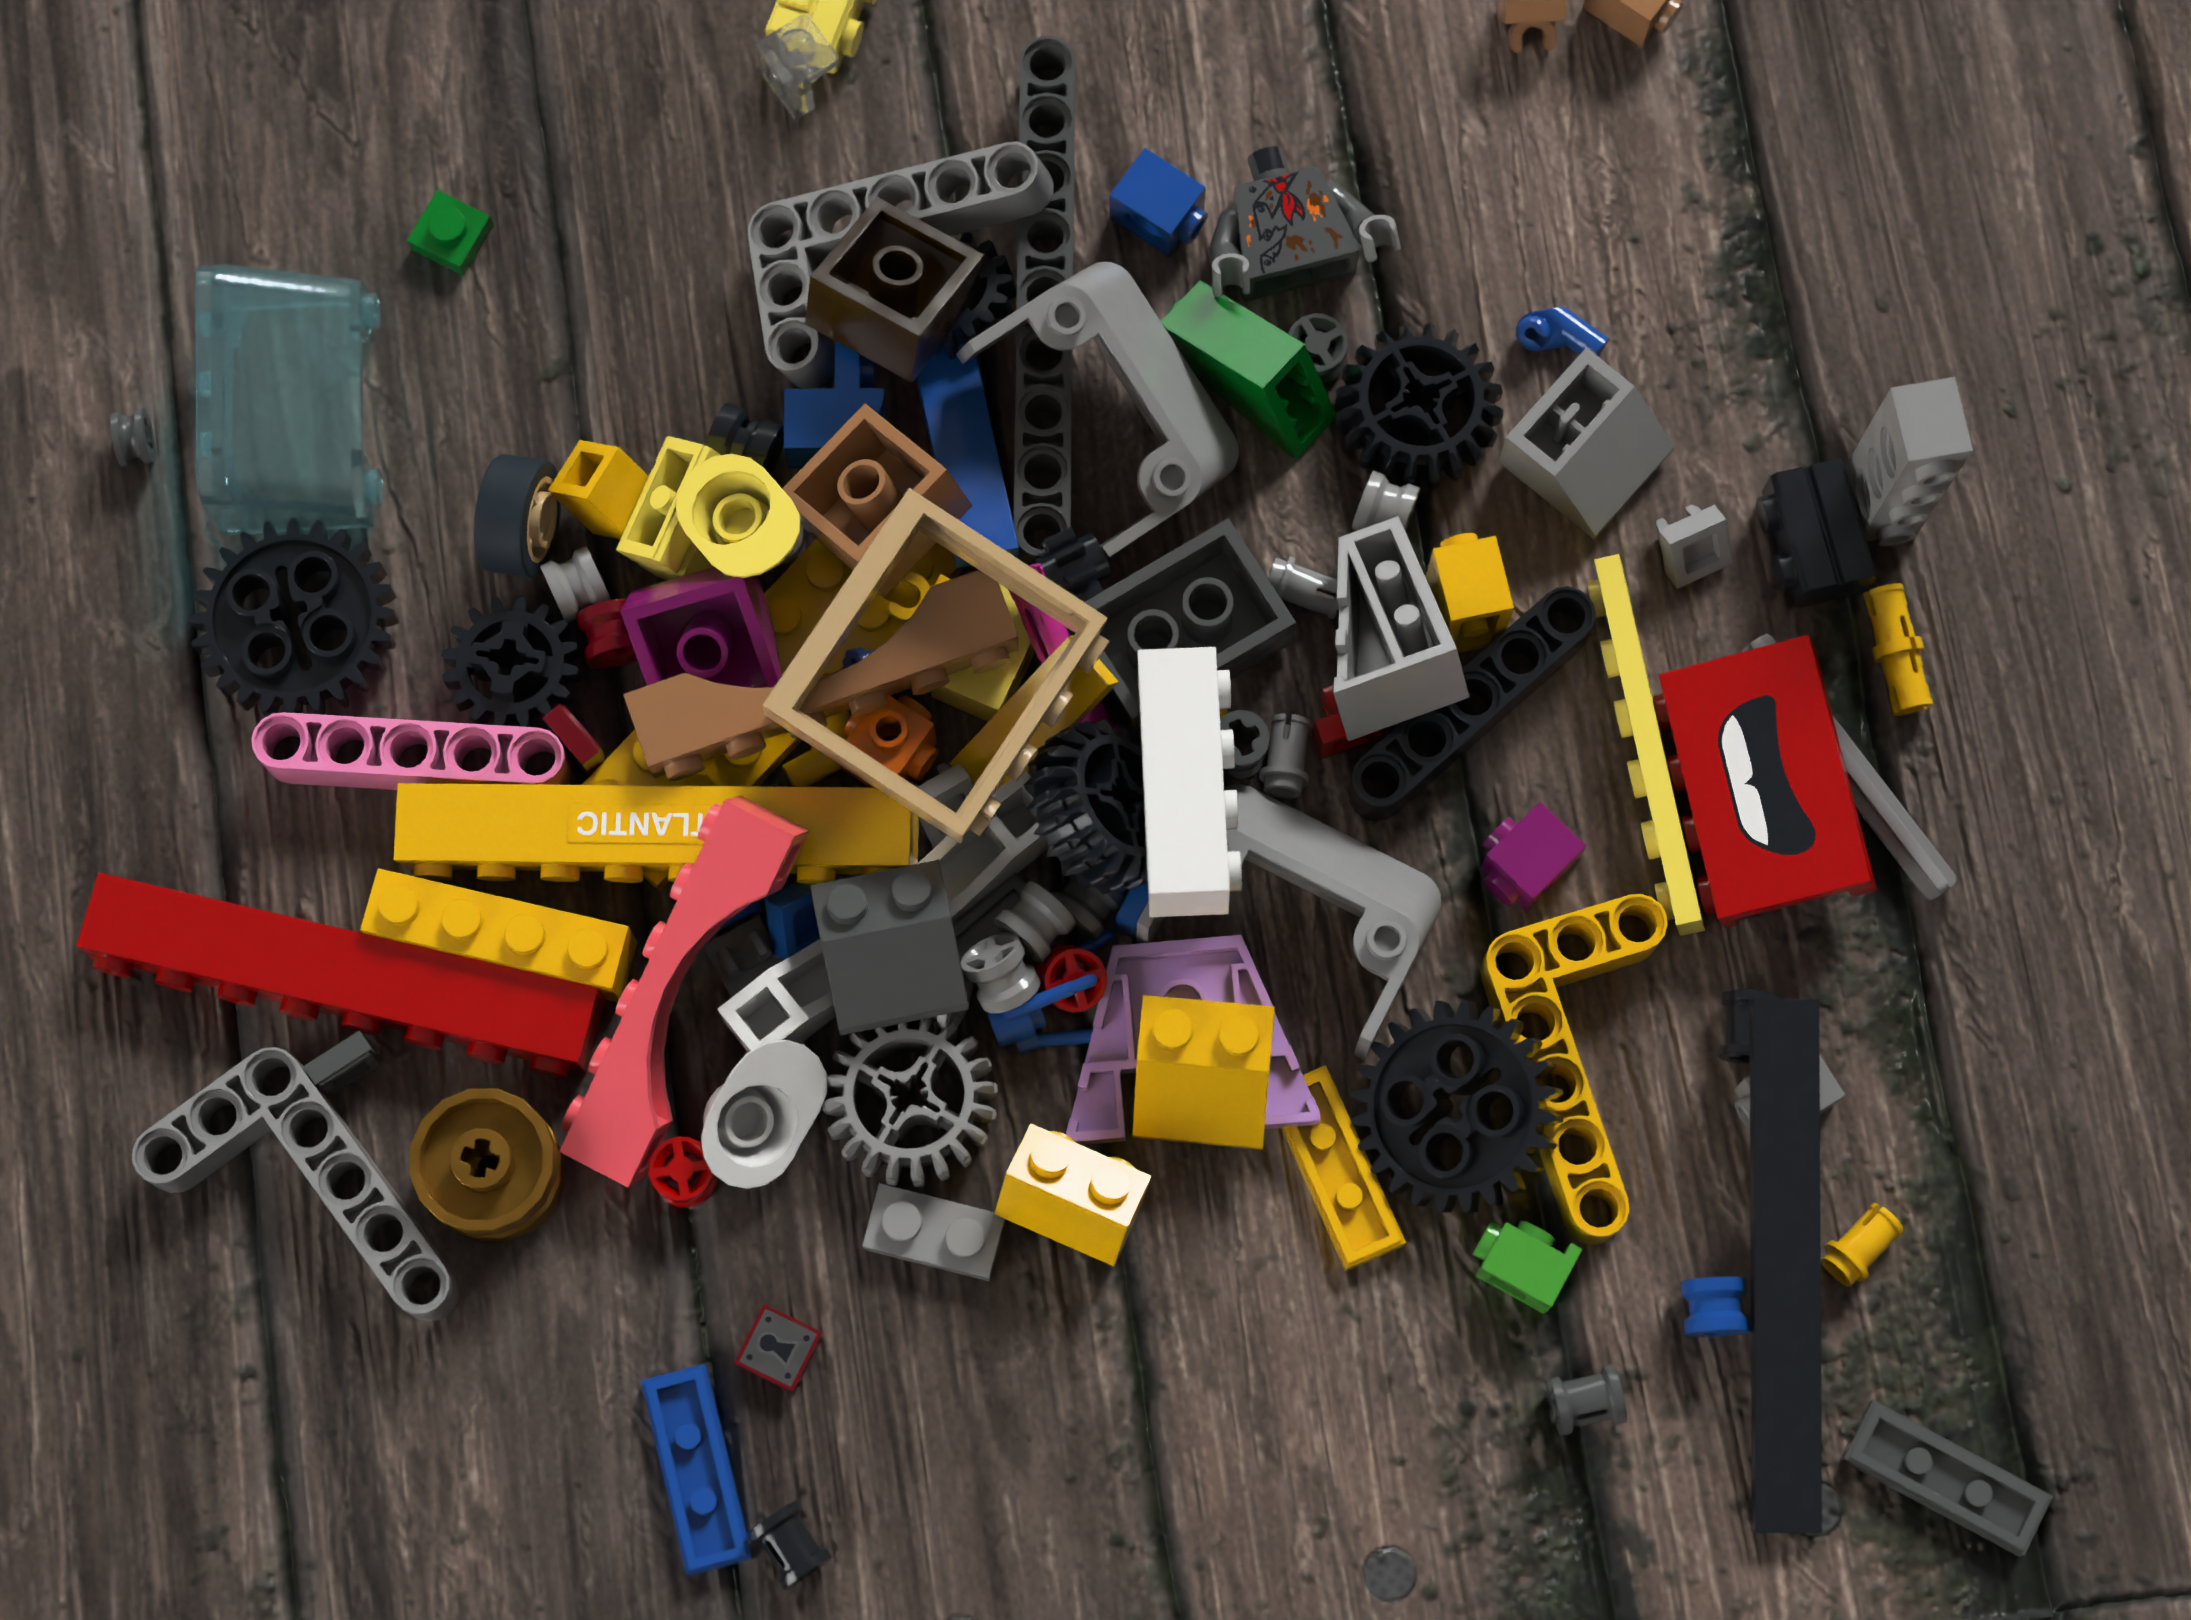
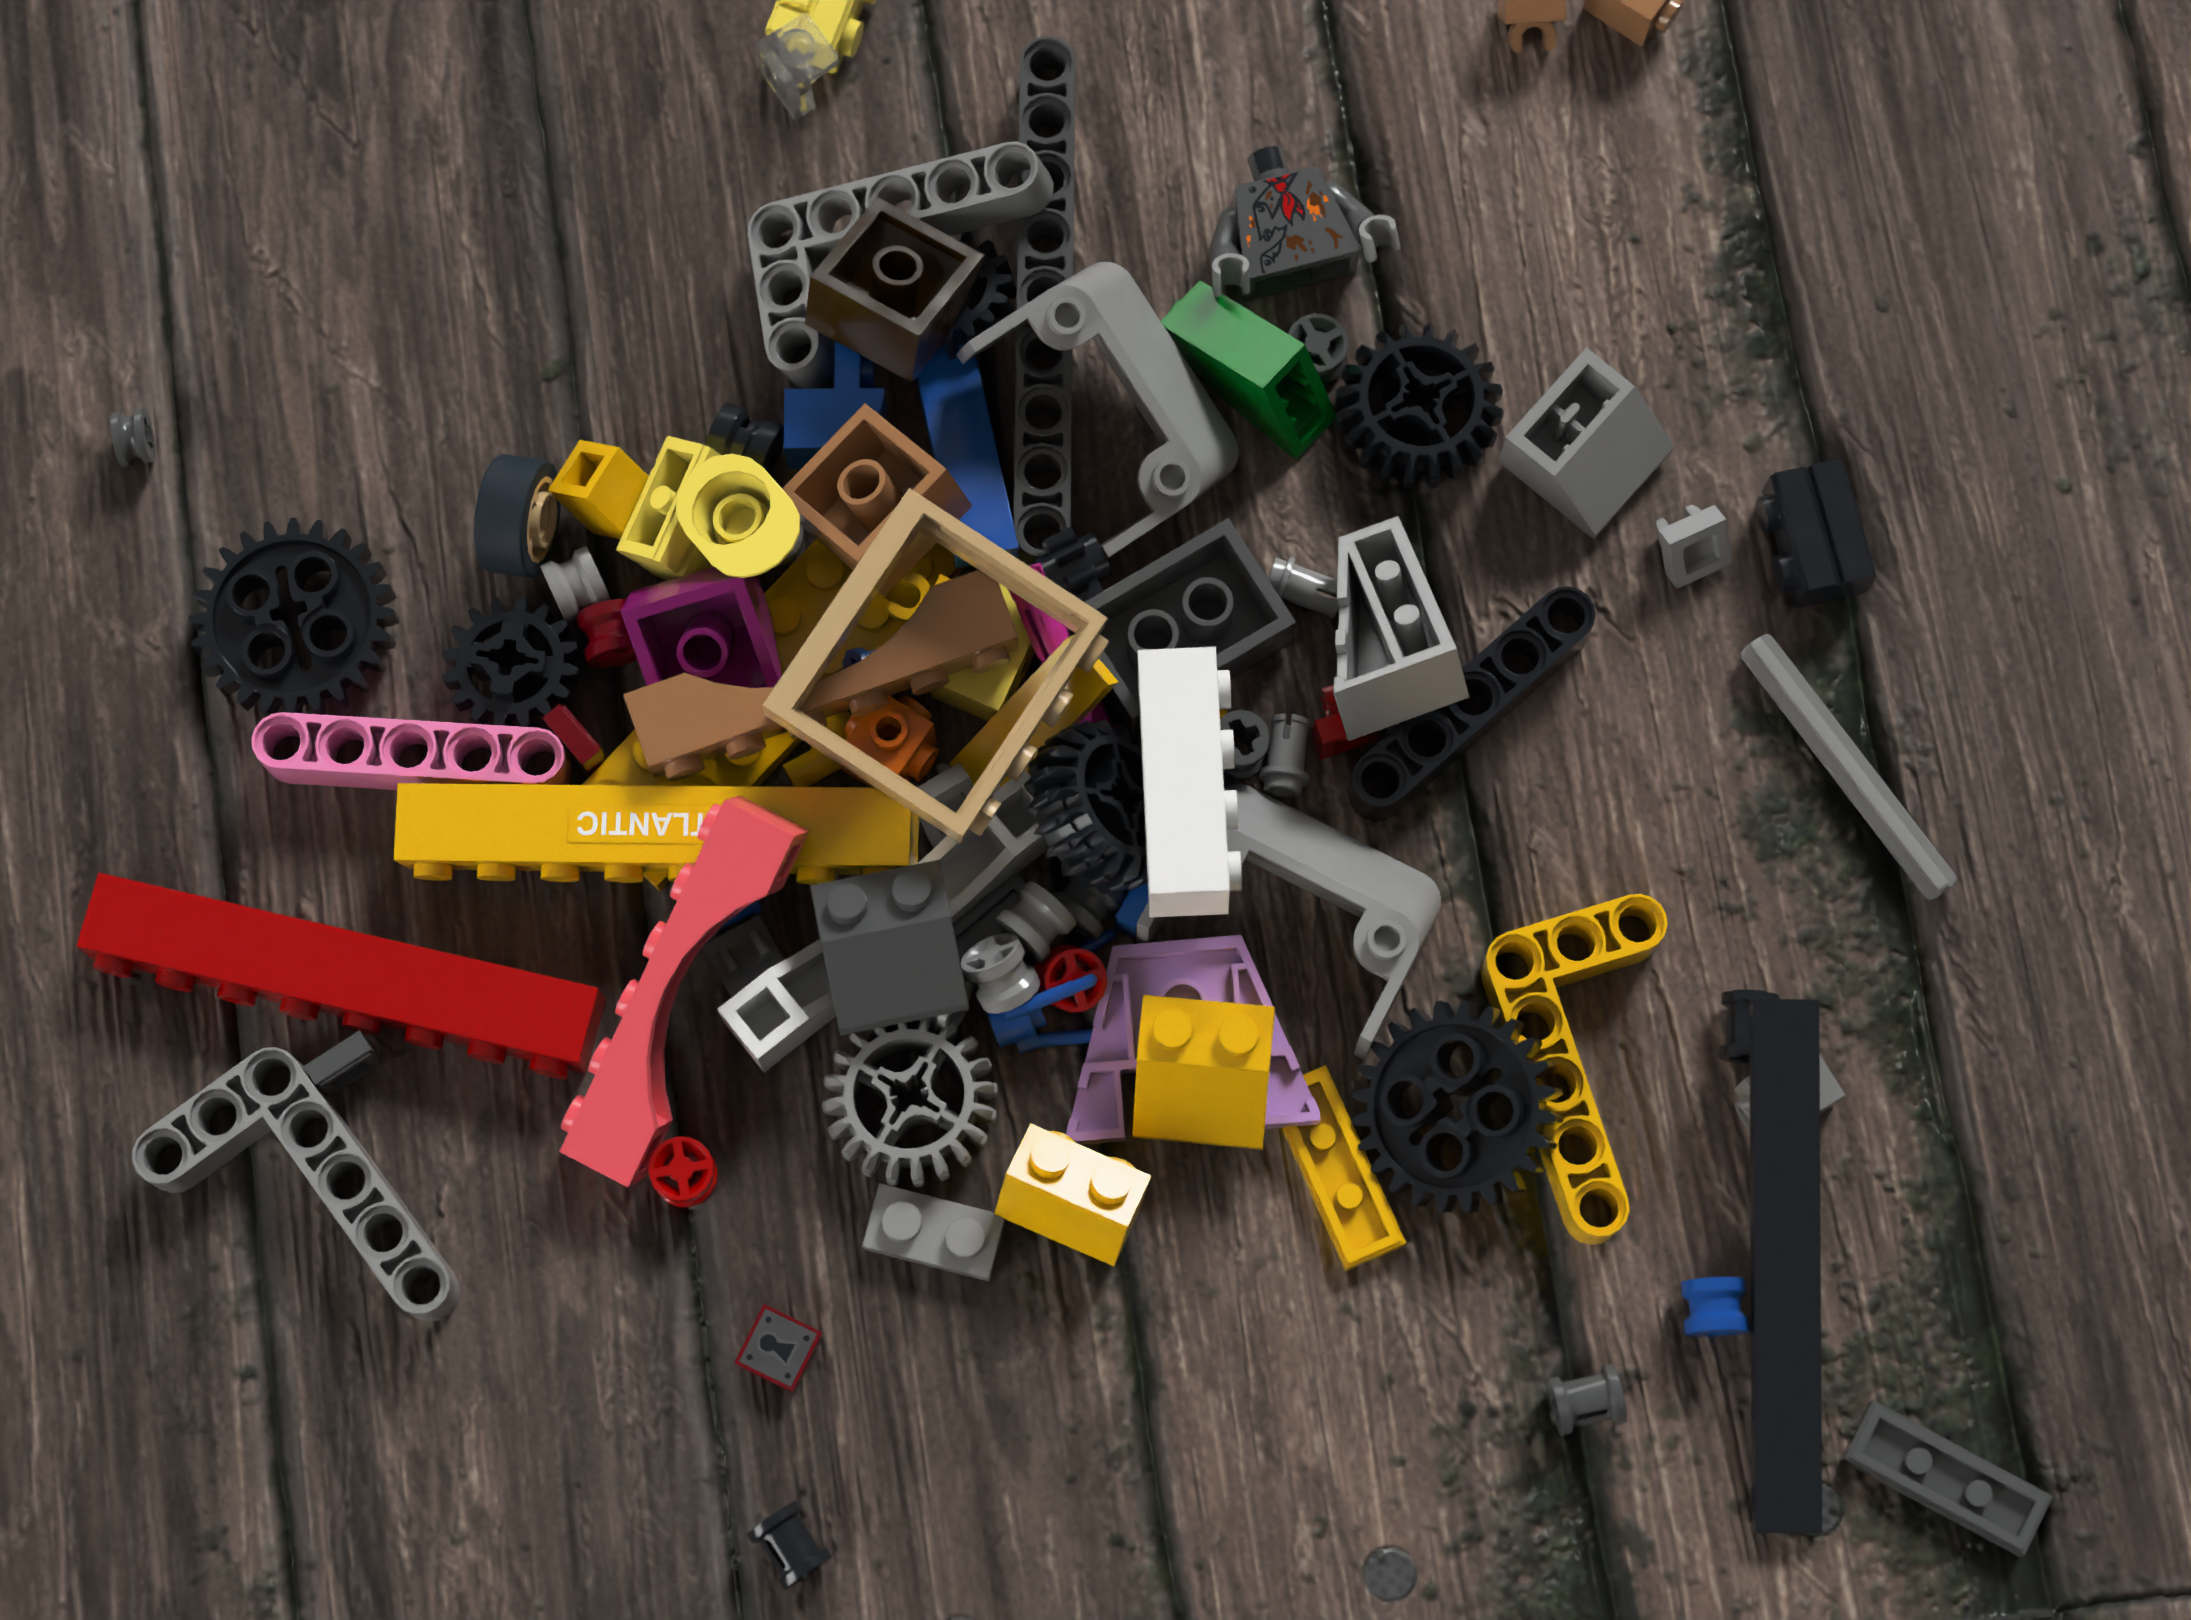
clear light blue windscreen [195,264,383,535] -> none
yellow brick [360,868,638,1002] -> none
green plate [407,190,494,276] -> none
pearl gold wheel [409,1088,566,1243] -> none
blue tile [641,1364,753,1576] -> none
white piece [701,1040,827,1189] -> none
blue tile [764,880,820,960] -> none
blue brick [1109,148,1208,258] -> none
light grey wheel [1352,470,1421,531] -> none
yellow brick [1425,533,1514,653] -> none
bright green brick [1473,1220,1582,1314] -> none
magenta brick [1480,802,1587,913] -> none
blue arm [1516,306,1609,356] -> none
light yellow plate [1587,554,1705,936] -> none
red panel [1653,634,1877,928] -> none
yellow pin [1821,1203,1904,1287] -> none
light grey brick [1845,377,1973,546] -> none
yellow pin [1863,583,1934,716] -> none

